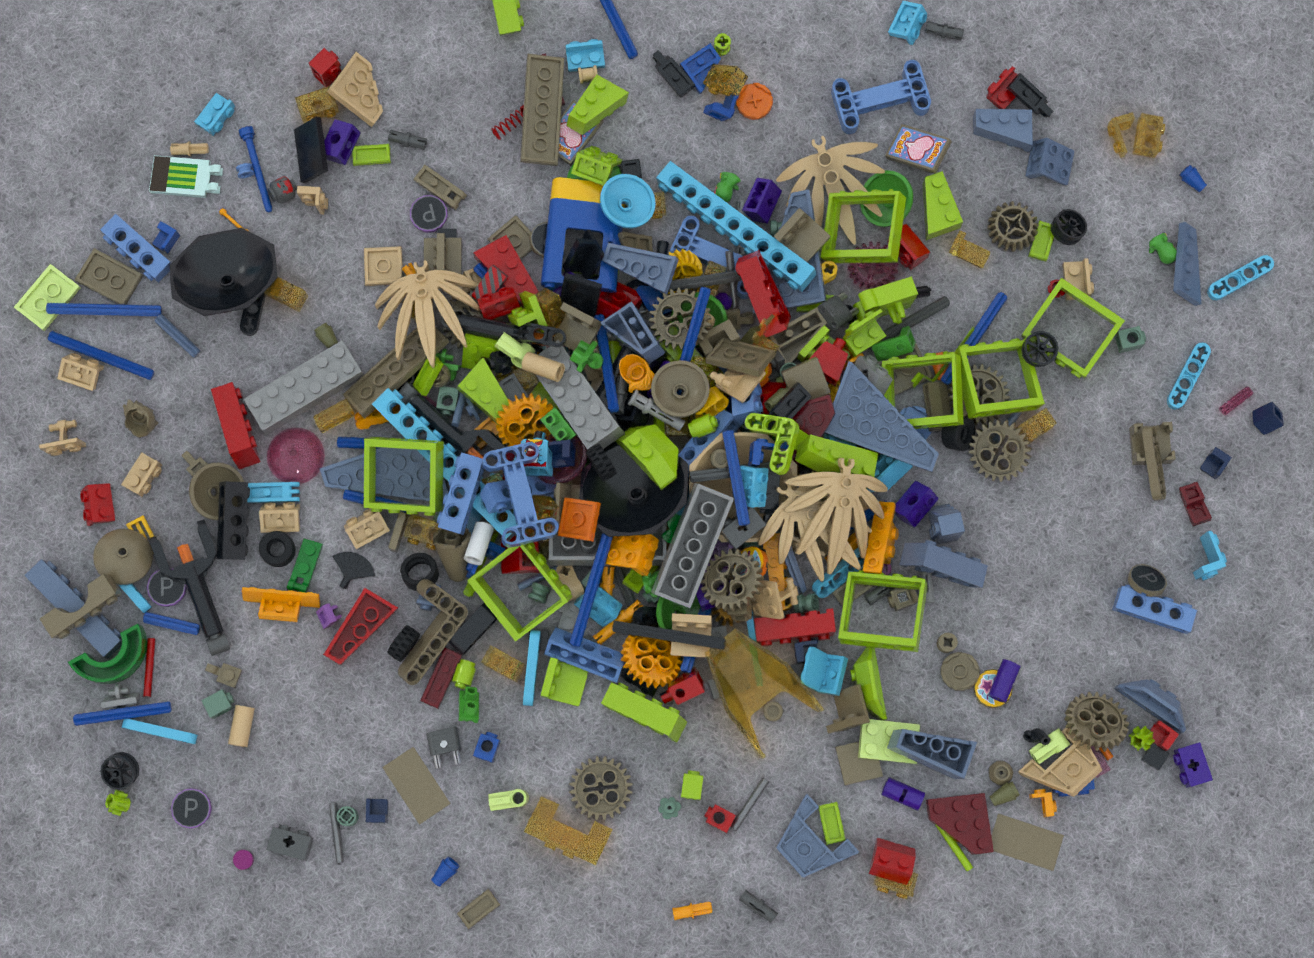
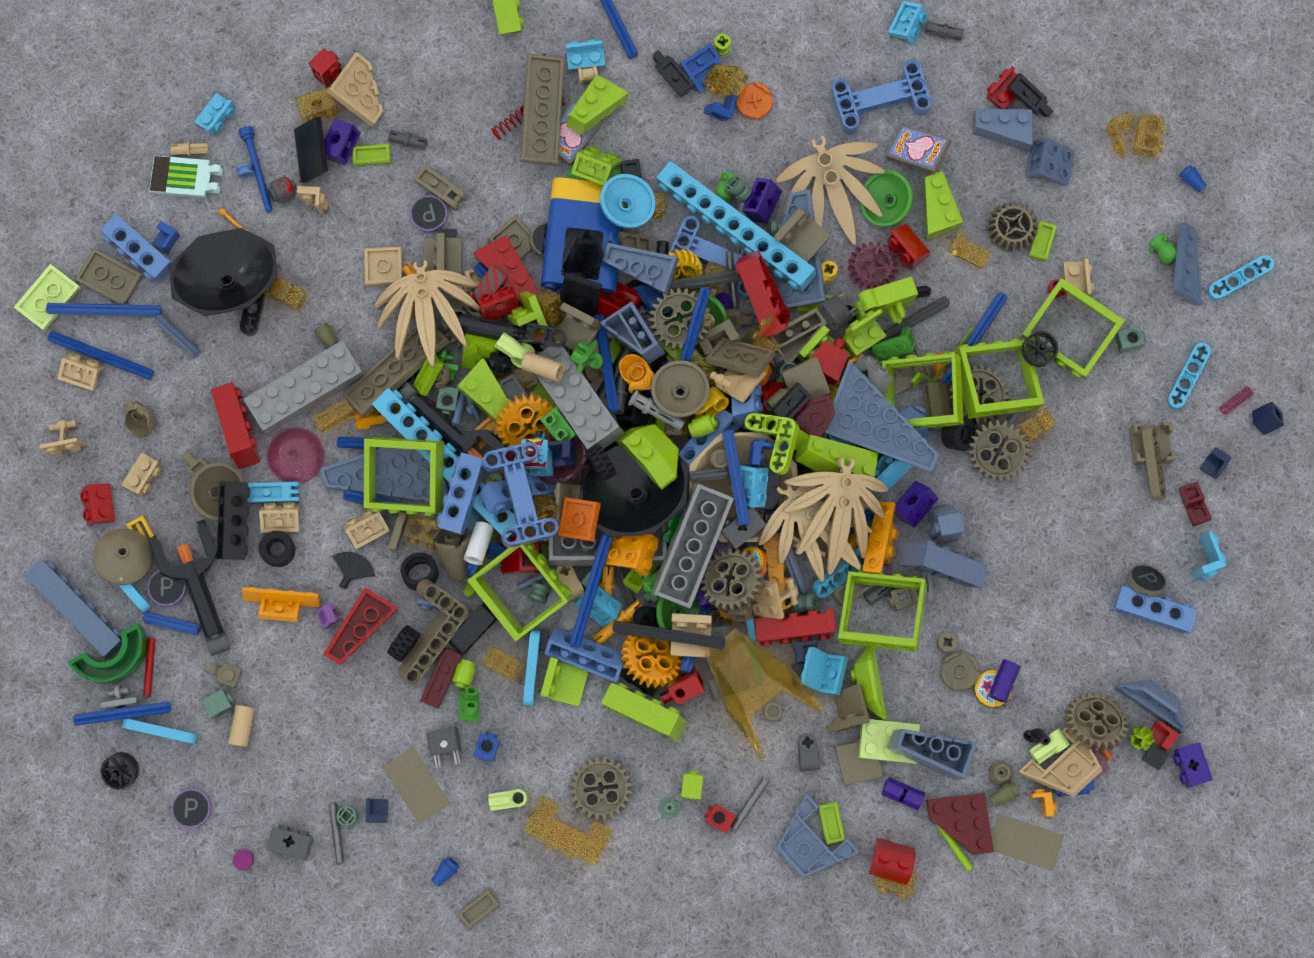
dark tan arch [40,574,122,639] -> none
lime gear [105,790,131,816] -> none
green plate [287,538,323,593] -> none
light orange axle [672,902,713,920] -> none
dark grey pin [739,890,778,923] -> none
lime window [821,189,906,263] -> none
black wheel [1051,209,1087,245] -> none
none -> sand green wheel [726,175,752,202]
none -> dark grey piece [798,734,820,772]

